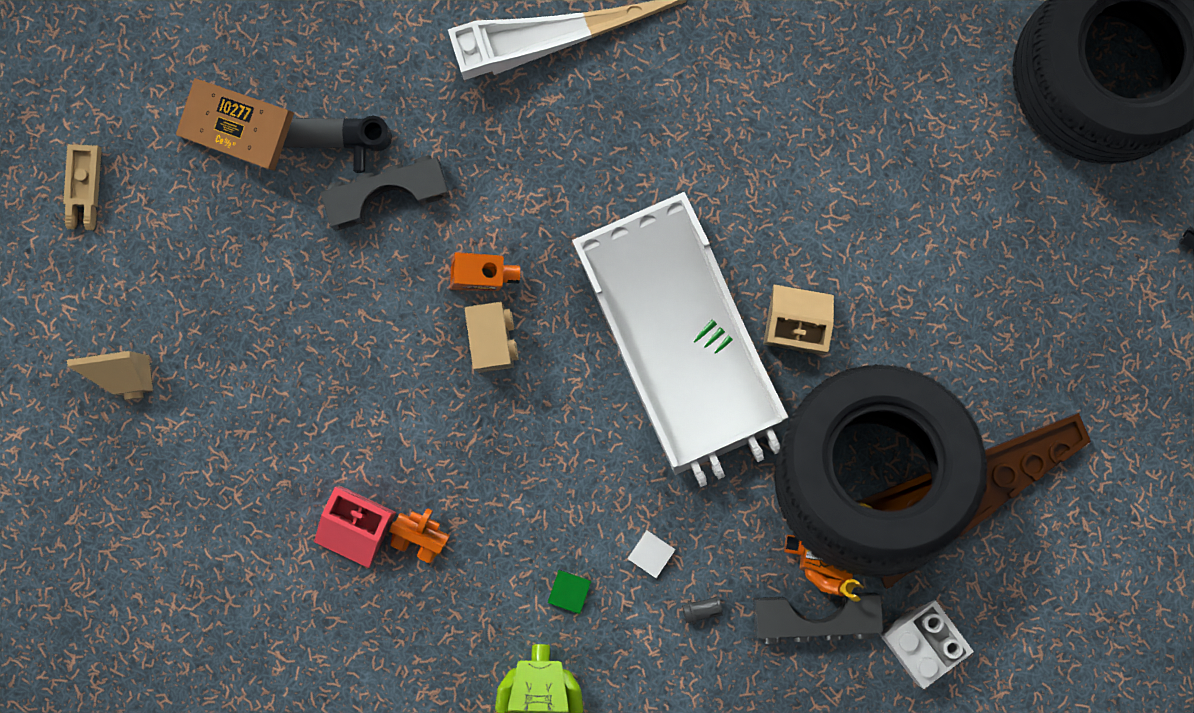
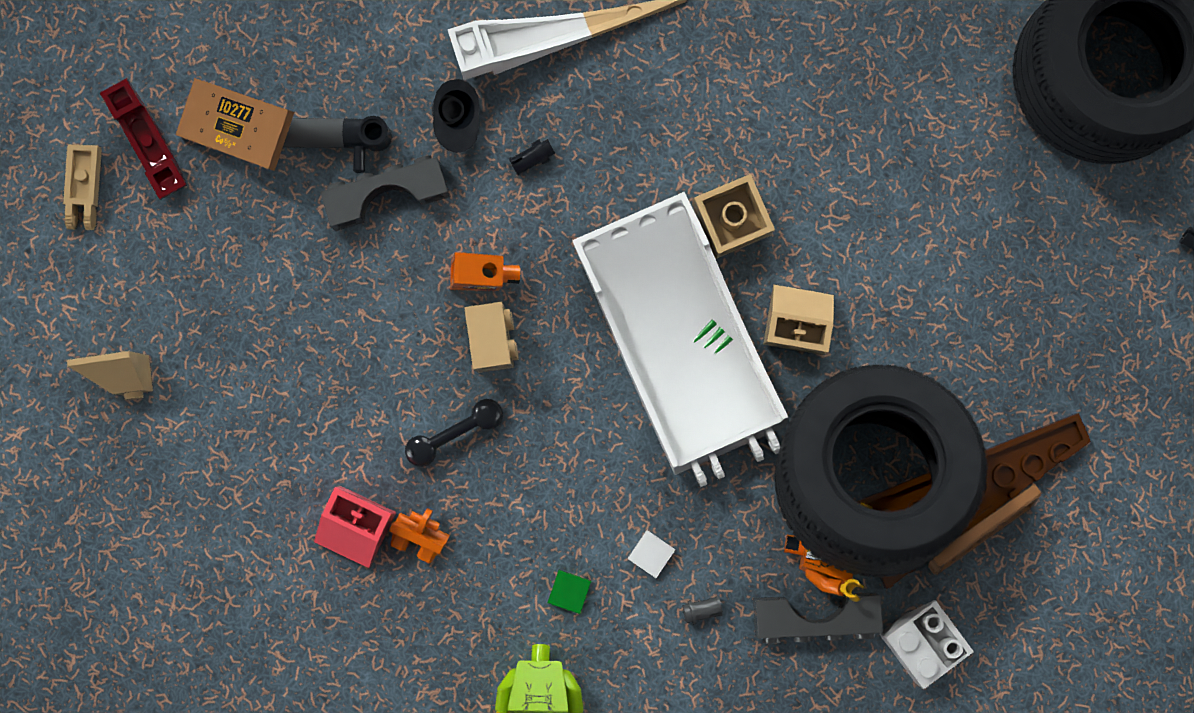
none -> dark red slope [100,78,187,200]
none -> black piece [405,399,503,467]
none -> black piece [432,79,479,153]
none -> black animal [509,139,555,176]
none -> tan brick [692,174,775,259]
none -> medium nougat tile [928,484,1042,575]

